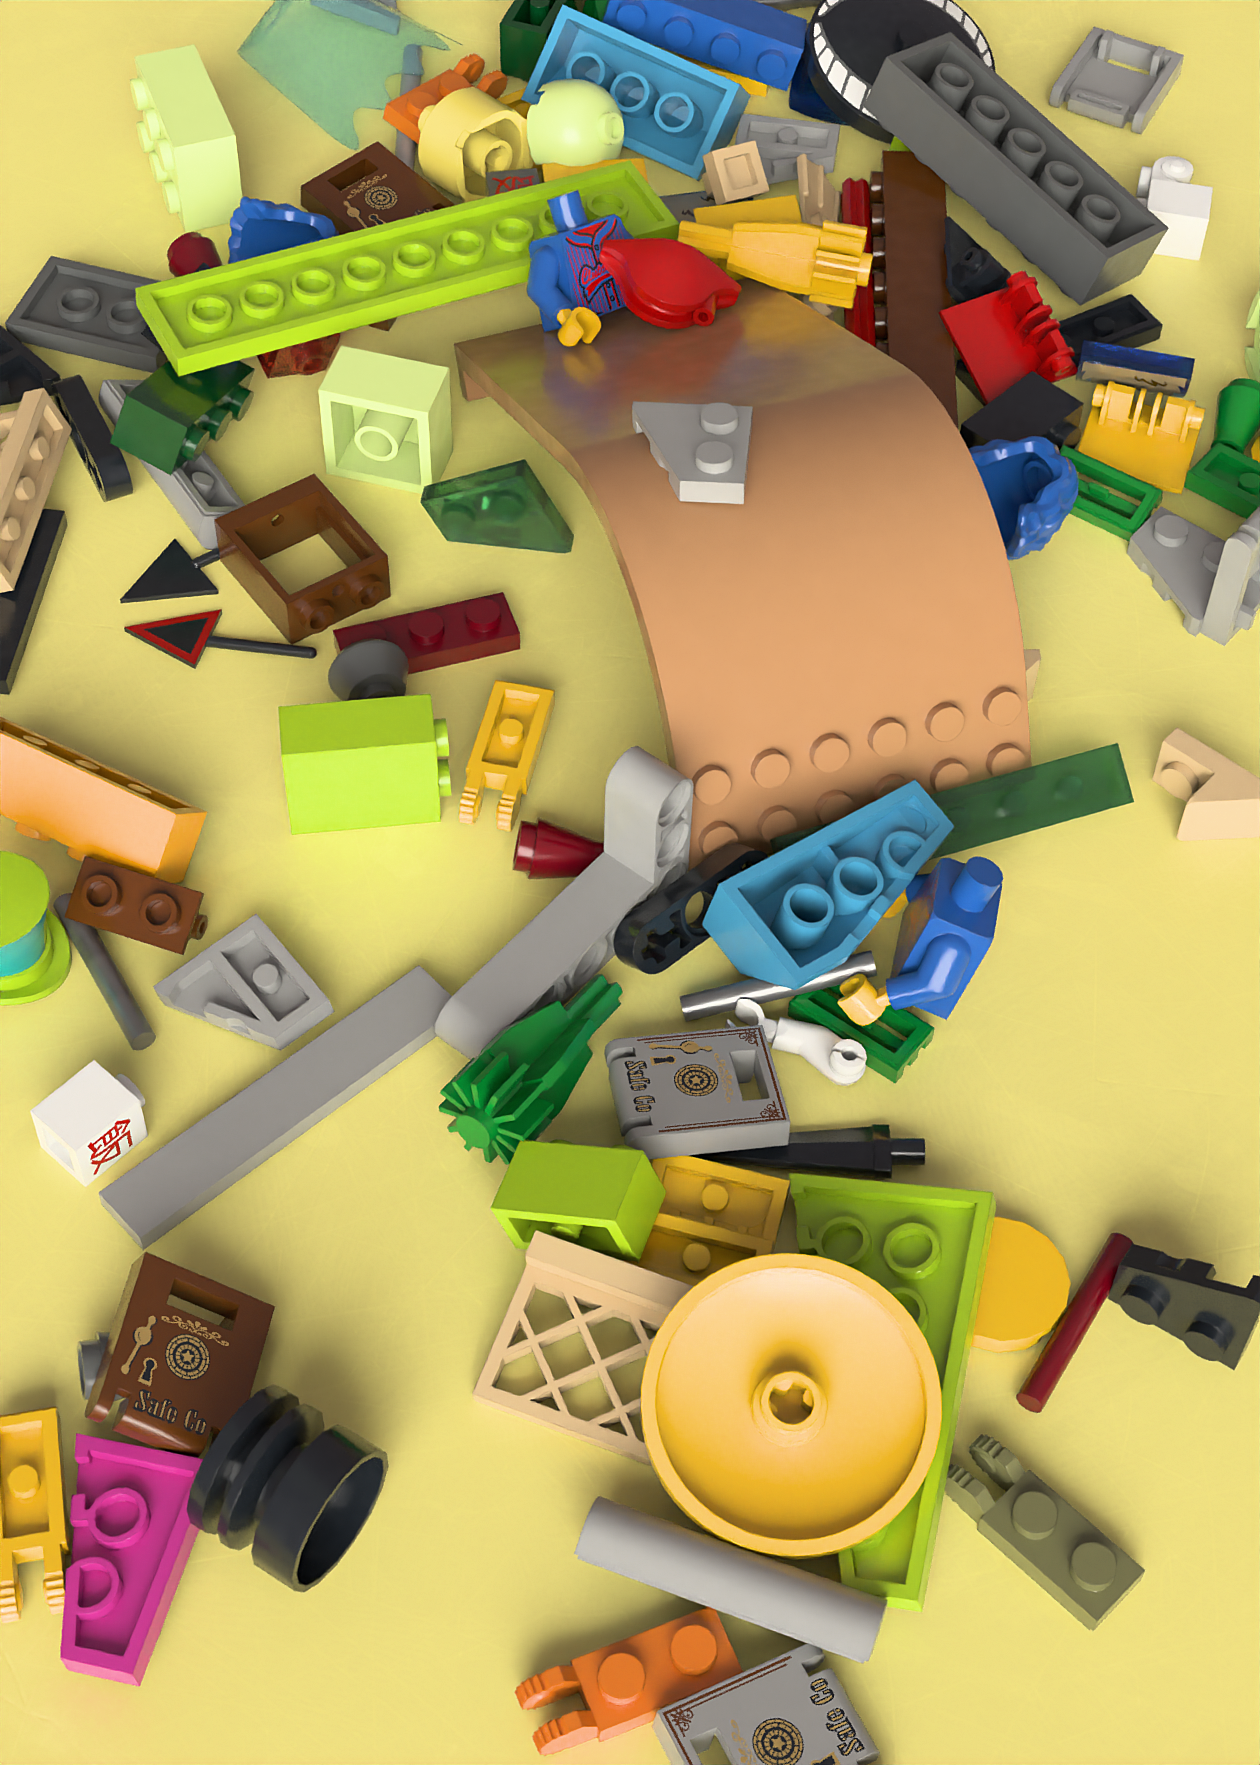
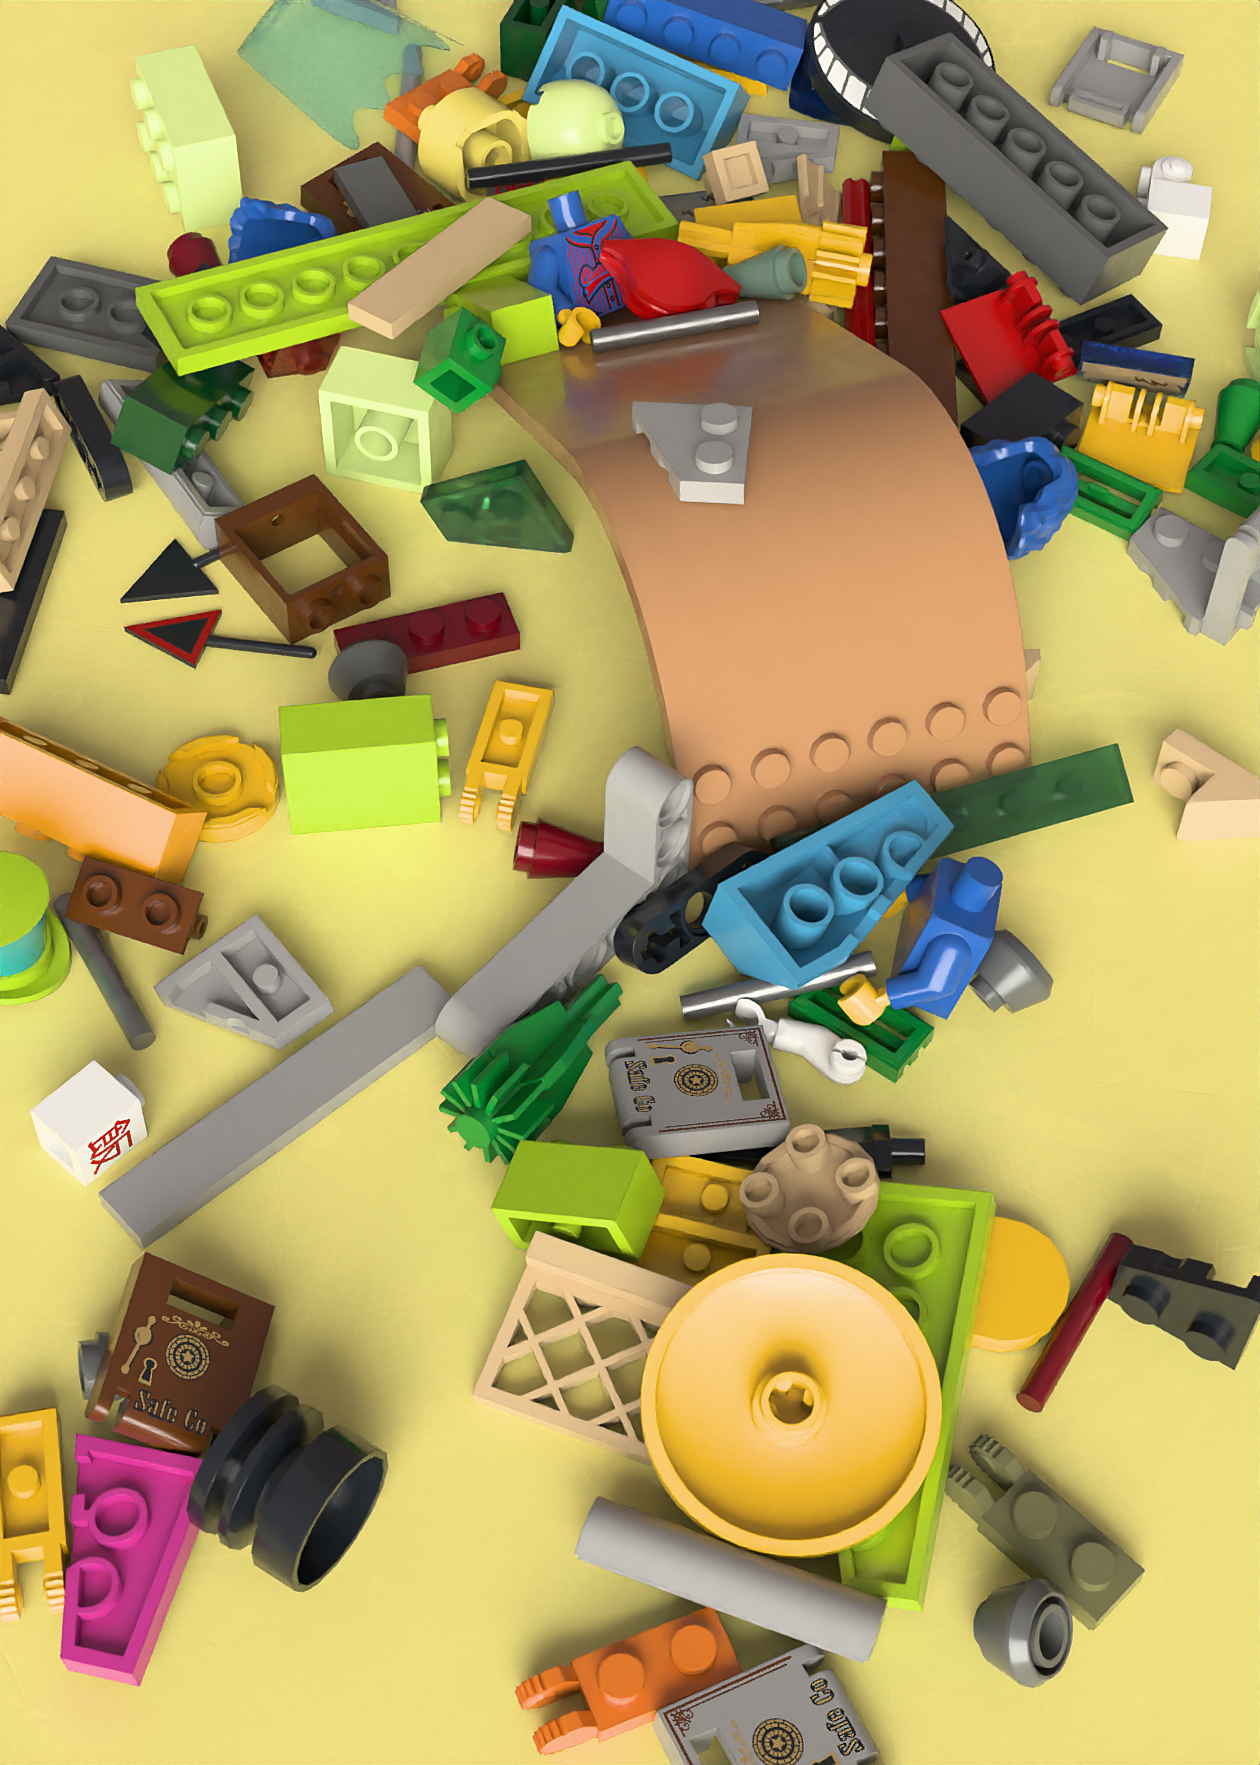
none -> yellow tile [155,734,281,844]
none -> dark grey tile [334,156,418,229]
none -> tan tile [348,196,531,340]
none -> green brick [413,306,506,415]
none -> lime brick [443,274,559,365]
none -> black bar [466,142,672,190]
none -> flat silver bar [589,300,759,353]
none -> sand green cone [723,244,807,300]
none -> tan dish [739,1124,881,1254]
none -> cone [968,929,1053,1013]
none -> dark grey cone [973,1578,1073,1688]

